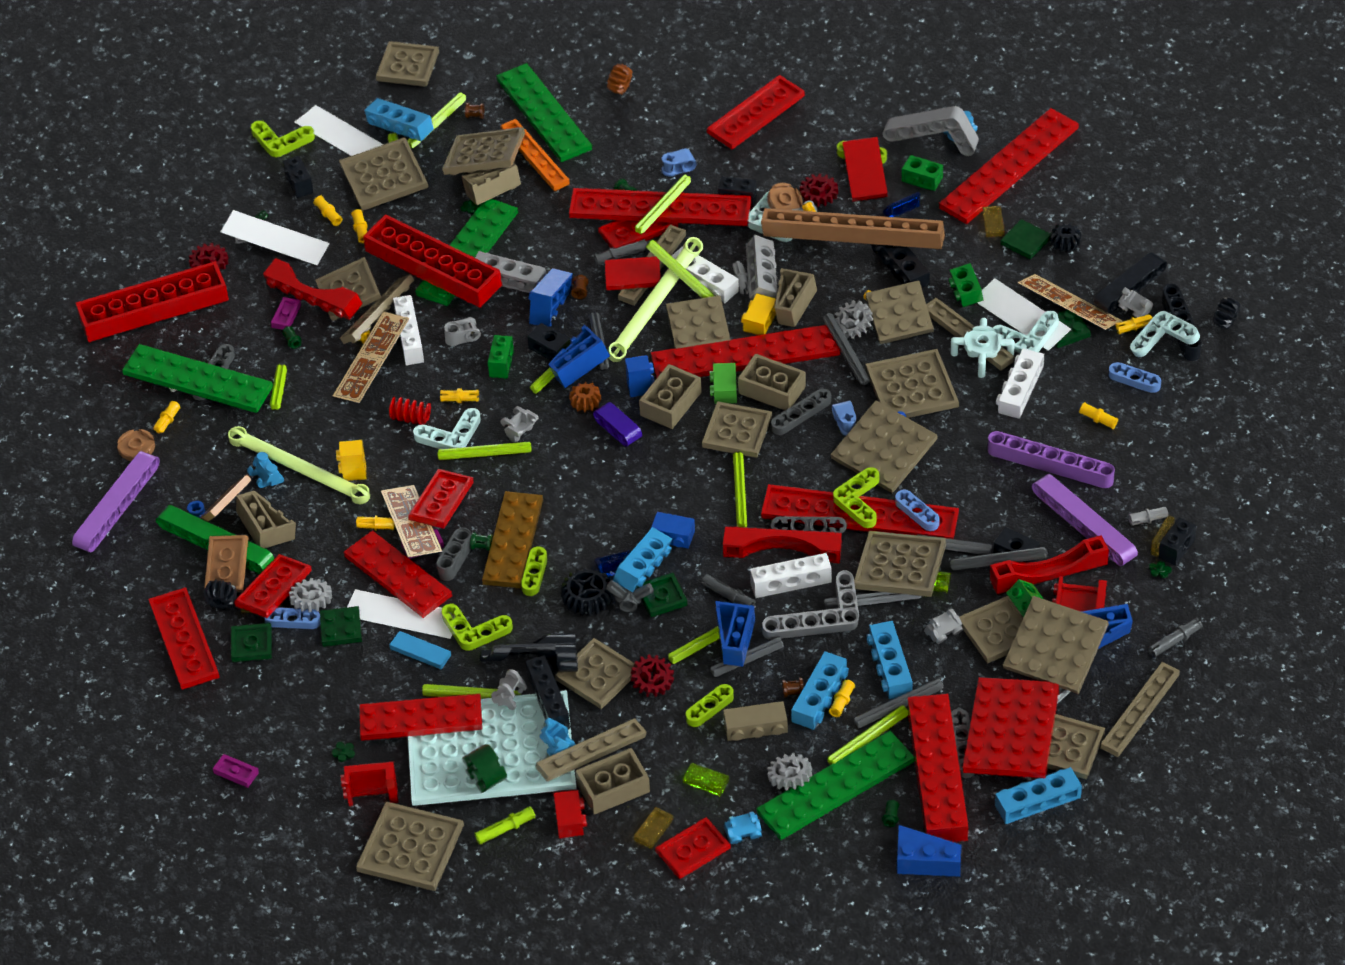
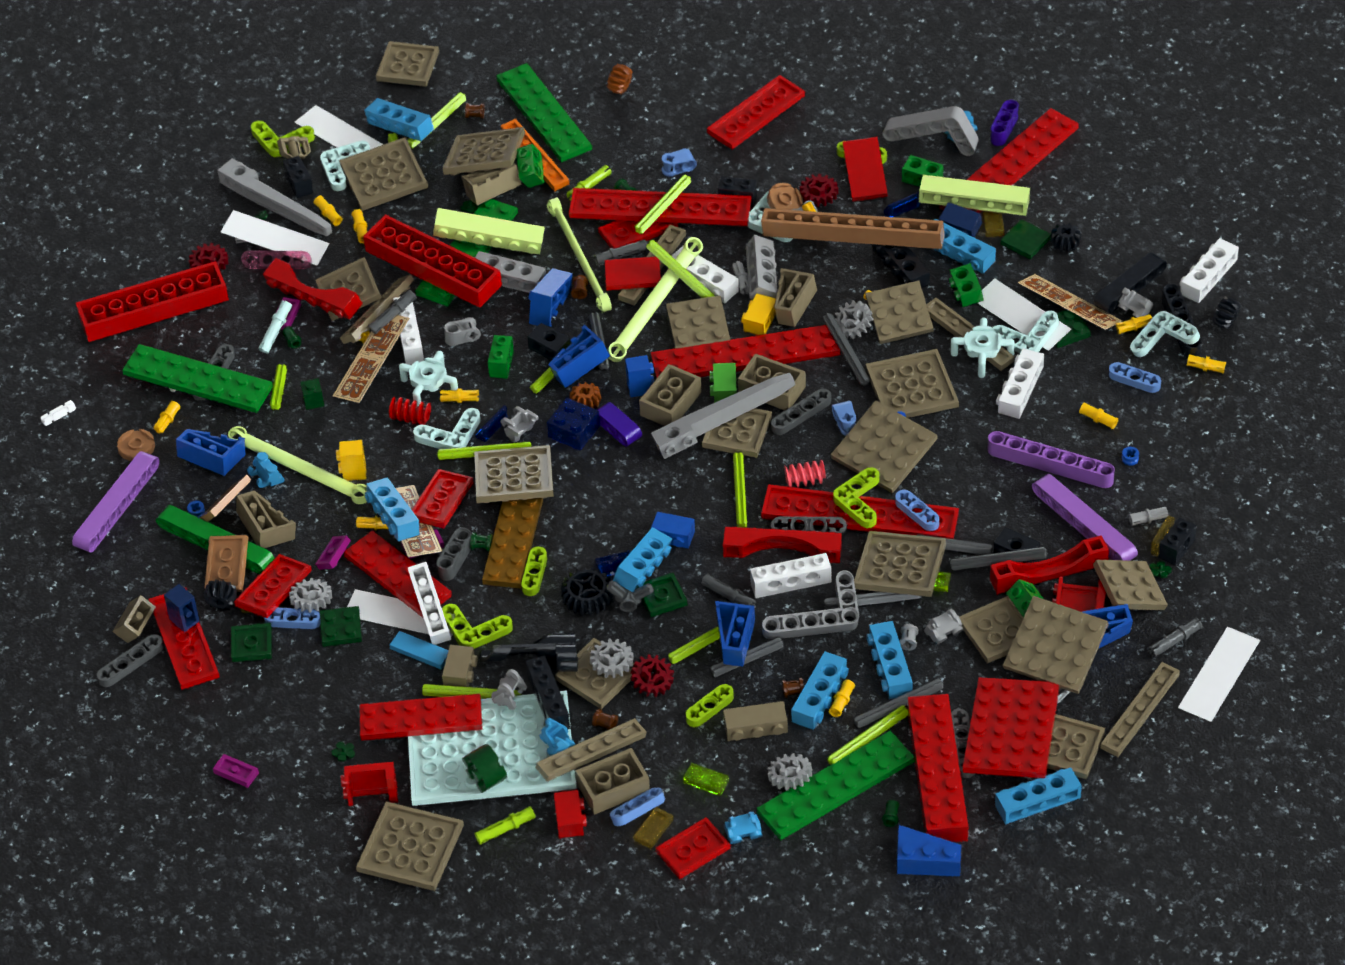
none -> white axle [40,400,76,426]
none -> dark grey beam [97,634,164,687]
none -> dark tan brick [112,595,156,643]
none -> dark blue brick [164,584,200,632]
none -> blue wedge [176,429,246,476]
none -> light grey piece [218,158,332,236]
none -> clear pink beam [241,251,312,269]
none -> light aqua pin [258,300,292,354]
none -> dark tan piece [277,136,311,160]
none -> dark green brick [300,378,324,410]
none -> magenta plate [315,535,351,570]
none -> light aqua beam [320,141,370,191]
none -> dark azure brick [365,477,420,541]
none -> dark grey pin [368,289,417,334]
none -> light aqua plate [399,351,458,406]
none -> white brick [408,562,451,645]
none -> yellowish green brick [433,208,545,255]
none -> dark tan brick [442,645,478,687]
none -> dark tan plate [474,445,554,503]
none -> clear blue slope [475,405,508,442]
none -> green brick [517,144,544,188]
none -> yellowish green piece [547,198,612,313]
none -> clear blue brick [547,398,600,451]
none -> lime pin [566,165,611,201]
none -> light grey gear [590,638,634,678]
none -> reddish brown bush [592,709,618,731]
none -> medium blue beam [610,787,665,826]
none -> light grey piece [651,373,796,459]
none -> coral piece [784,460,826,488]
none -> light grey bush [899,624,919,651]
none -> yellowish green brick [919,175,1030,216]
none -> dark azure brick [934,219,996,274]
none -> dark blue brick [939,202,982,237]
none -> dark purple beam [990,100,1019,146]
none -> dark tan plate [1093,560,1168,610]
none -> blue bush [1122,447,1139,466]
none -> white sticker [1178,627,1260,722]
none -> white brick [1179,238,1239,303]
none -> yellow pin [1187,354,1226,374]

